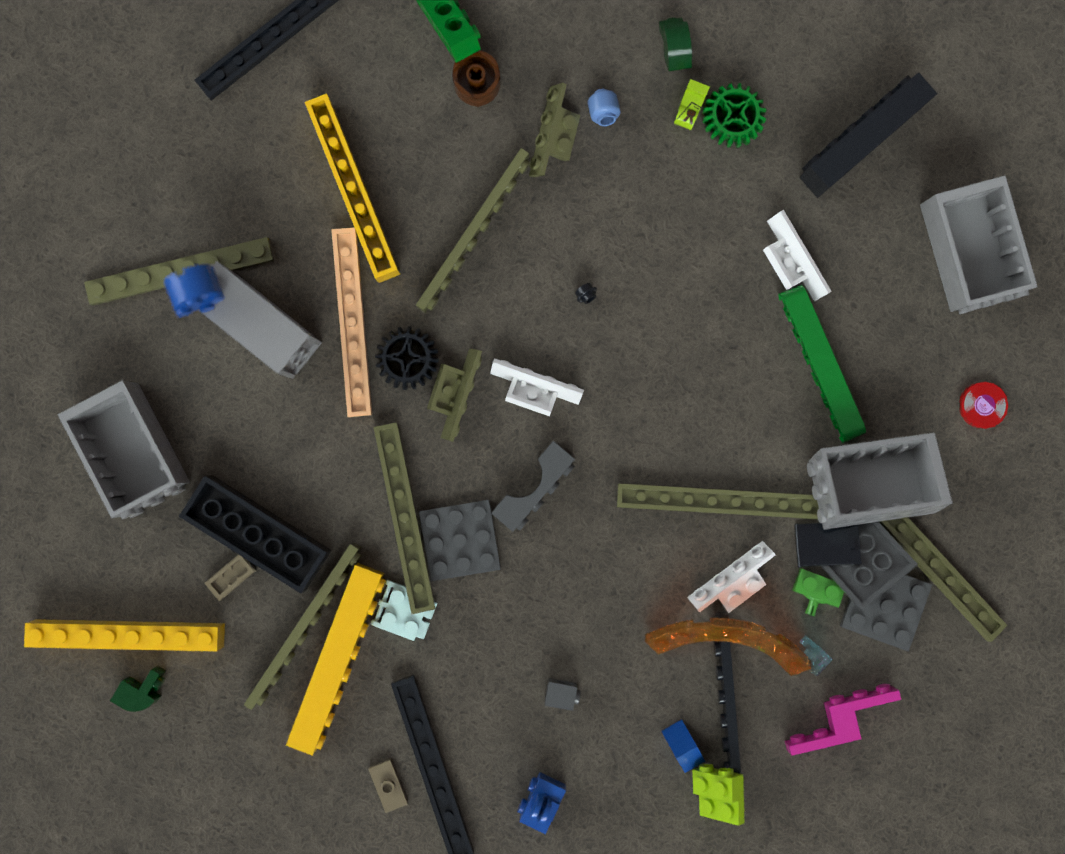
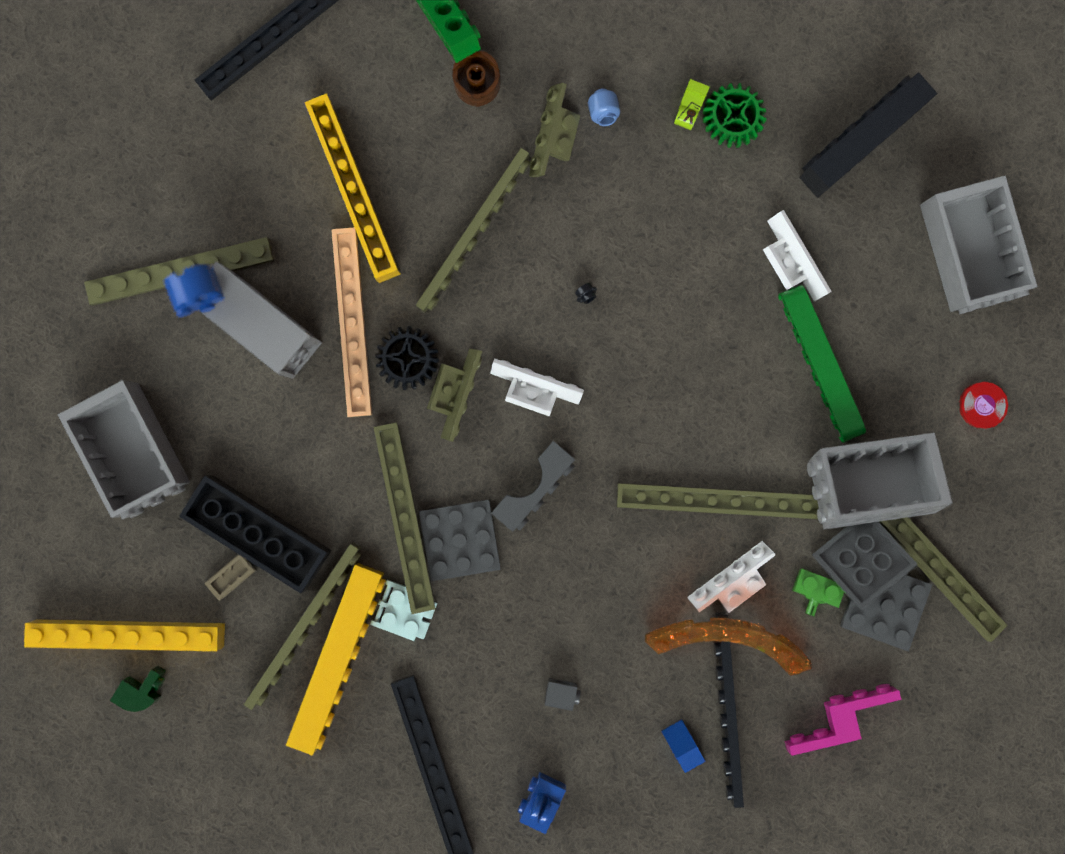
dark tan plate [368,758,408,813] -> none
dark green brick [659,17,692,71] -> none
lime plate [693,764,745,826] -> none
black container [795,523,862,568] -> none
clear light blue bracket [800,635,833,676] -> none

